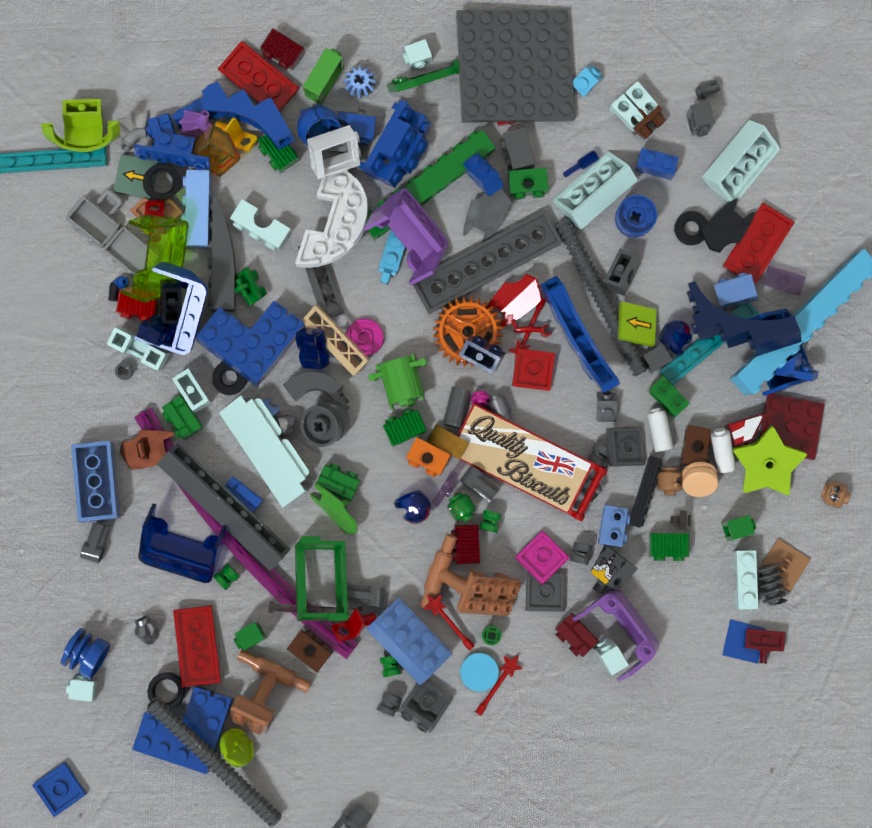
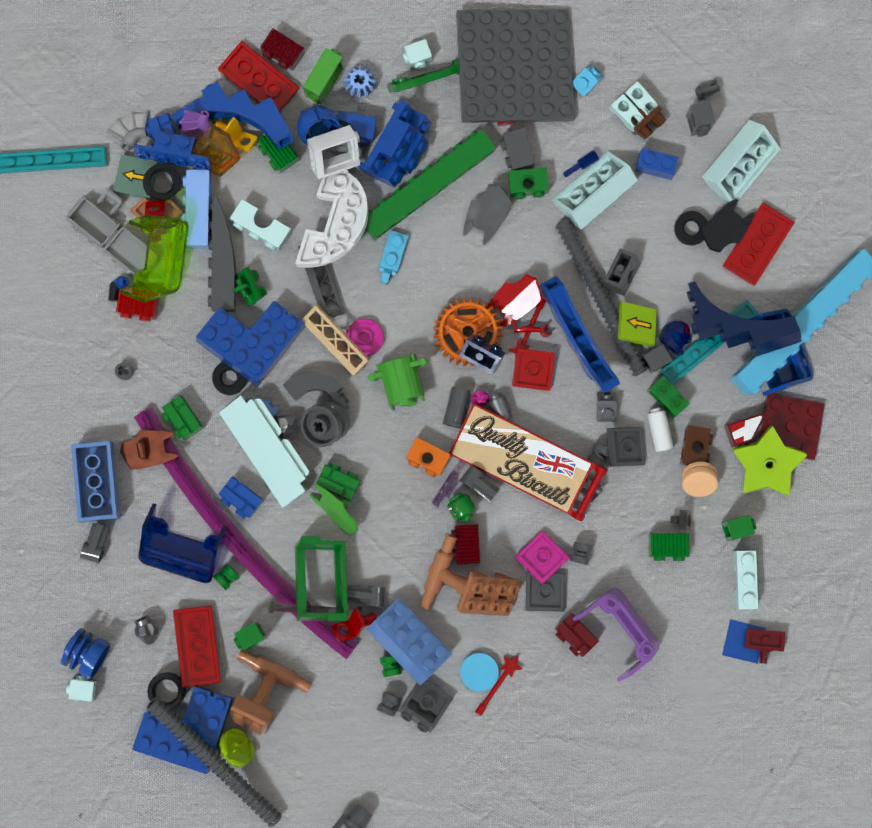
blue tile [32,762,87,817] -> none
lime piece [41,99,120,152] -> none
light aqua arch [107,326,171,371] -> none
windscreen [135,261,208,355] -> none
clear blue brick [137,314,177,346] -> none
dark grey brick [157,442,291,571] -> none
black brick [160,279,182,324] -> none
light aqua brick [172,369,211,413] -> none
reddish brown brick [287,630,332,673] -> none
clear blue brick [295,328,330,370] -> none
medium lavender windscreen [364,188,448,285] -> none
green brick [383,408,427,447] -> none
clear blue helmet [393,490,431,524] -> none
dark grey plate [413,210,563,315] -> none
red piece [424,594,475,650] -> none
pearl gold slope [427,424,469,460] -> none
blue brick [463,153,504,196] -> none
green wheel [479,510,502,533] -> none
green wheel [482,626,501,645] -> none
dark grey torso [591,545,638,595] -> none
light aqua brick [593,638,629,675] -> none
medium blue brick [597,505,630,548] -> none
blue wheel [615,195,658,238] -> none
black piece [629,456,663,528] -> none
medium nougat head [657,468,683,496] -> none
white brick [711,428,736,473] -> none
medium blue brick [714,273,759,310] -> none
dark grey piece [757,563,787,605] -> none
medium nougat piece [759,538,811,592] -> none
clear purple plate [762,266,805,296] -> none
blue slope [775,353,819,381] -> none
medium nougat head [821,481,851,509] -> none

